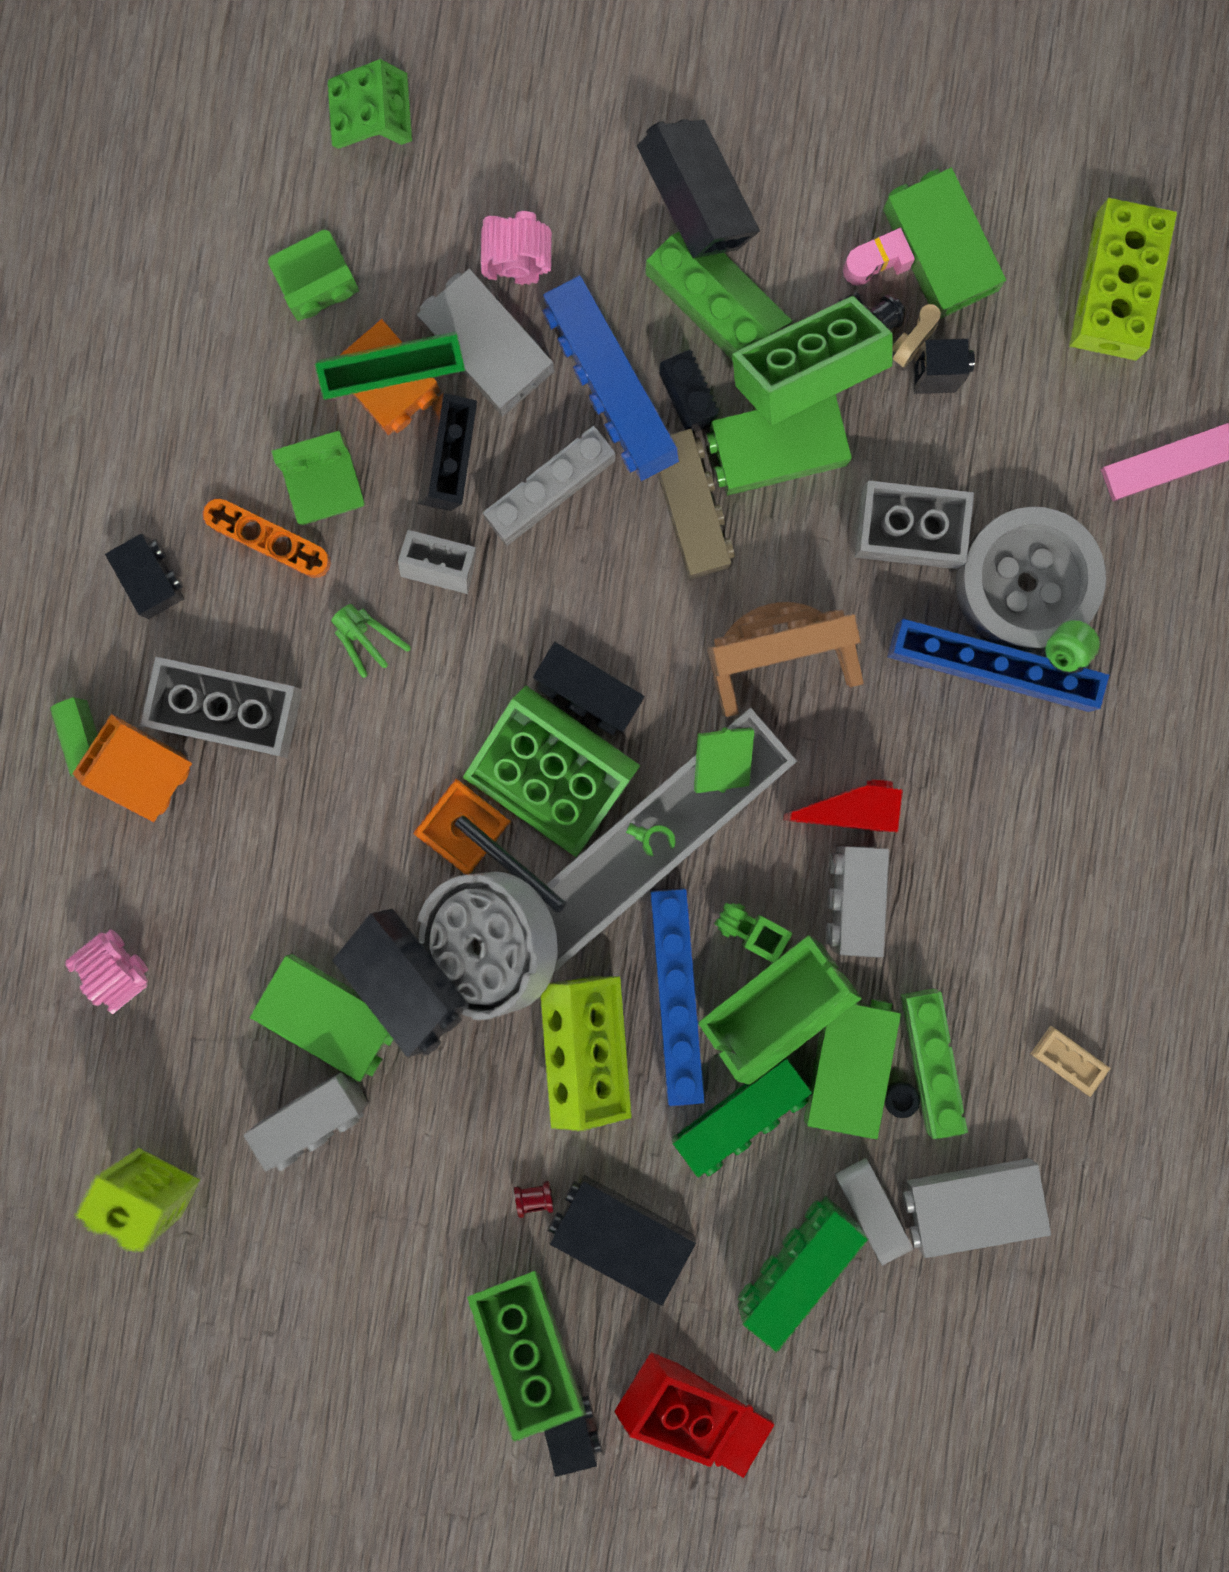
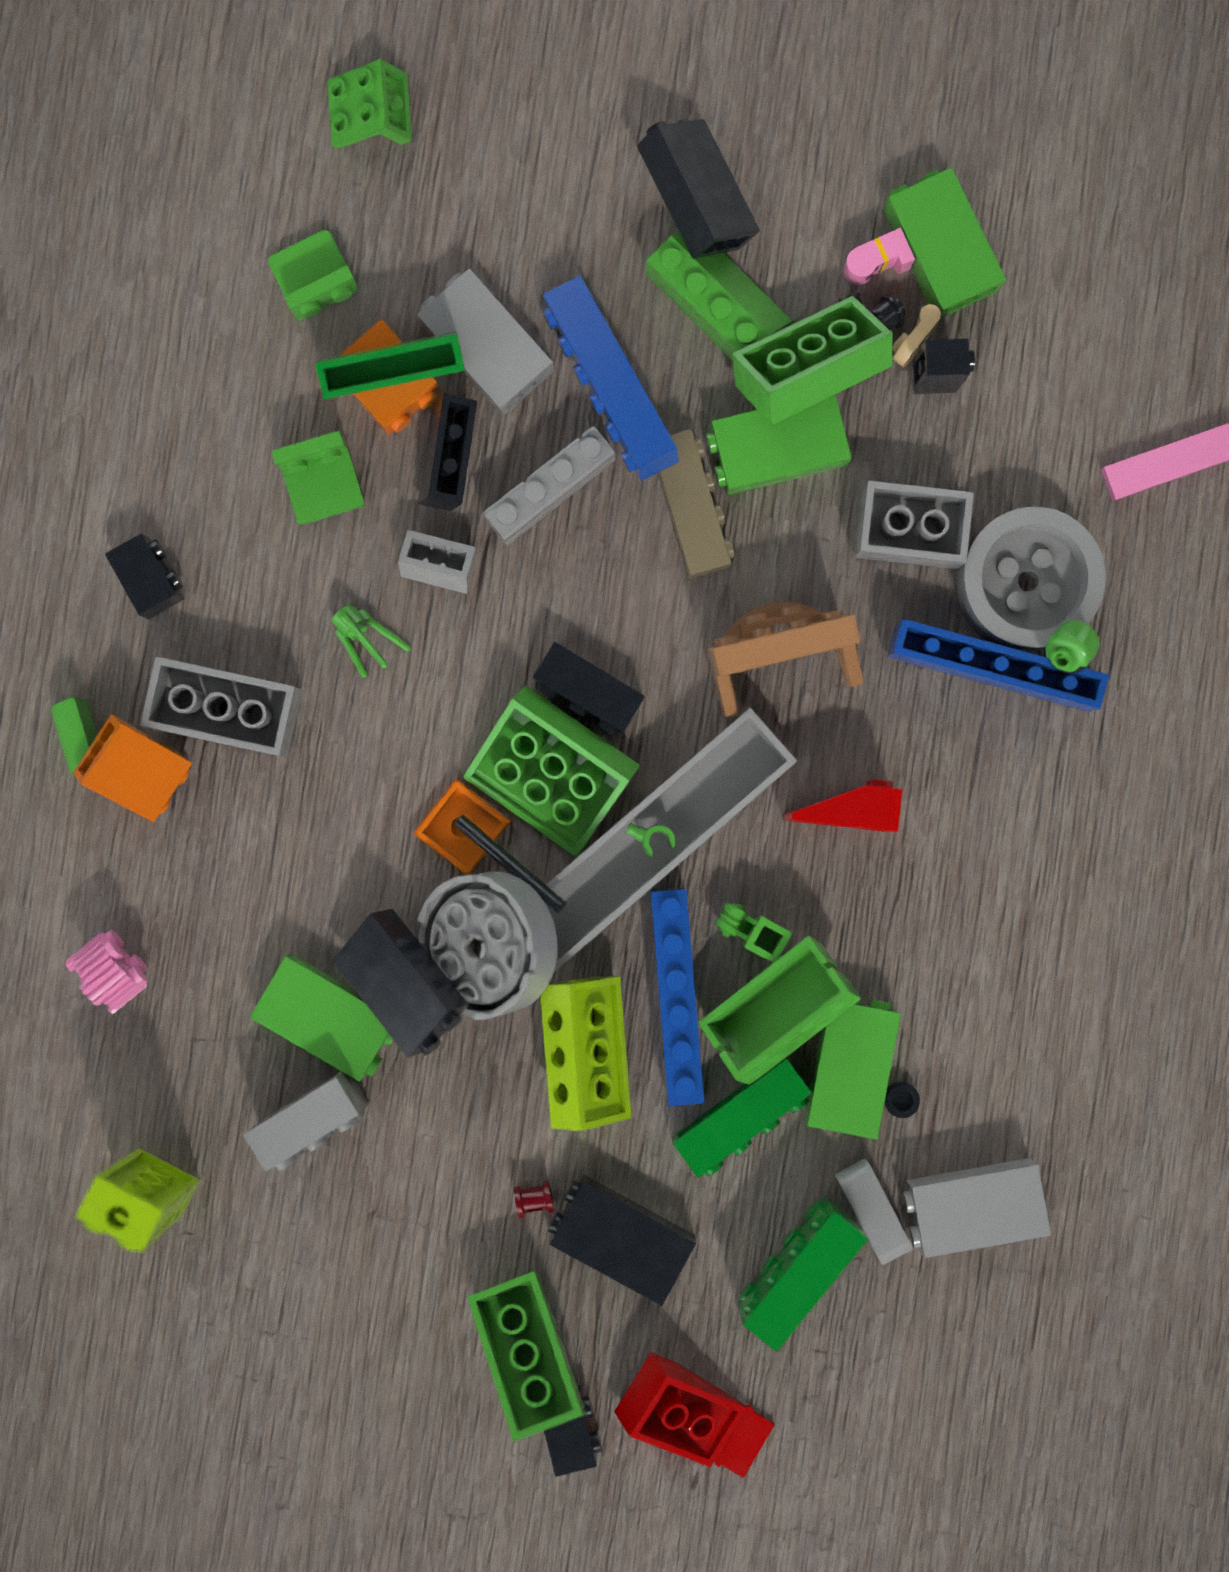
orange beam [203,498,331,578] -> none
bright pink brick [481,211,552,285] -> none
black brick [659,349,720,434] -> none
bright green piece [694,727,754,793] -> none
light grey brick [826,846,889,958] -> none
bright green brick [900,988,968,1139] -> none
tan plate [1030,1026,1111,1097] -> none
lime brick [1069,198,1177,361] -> none

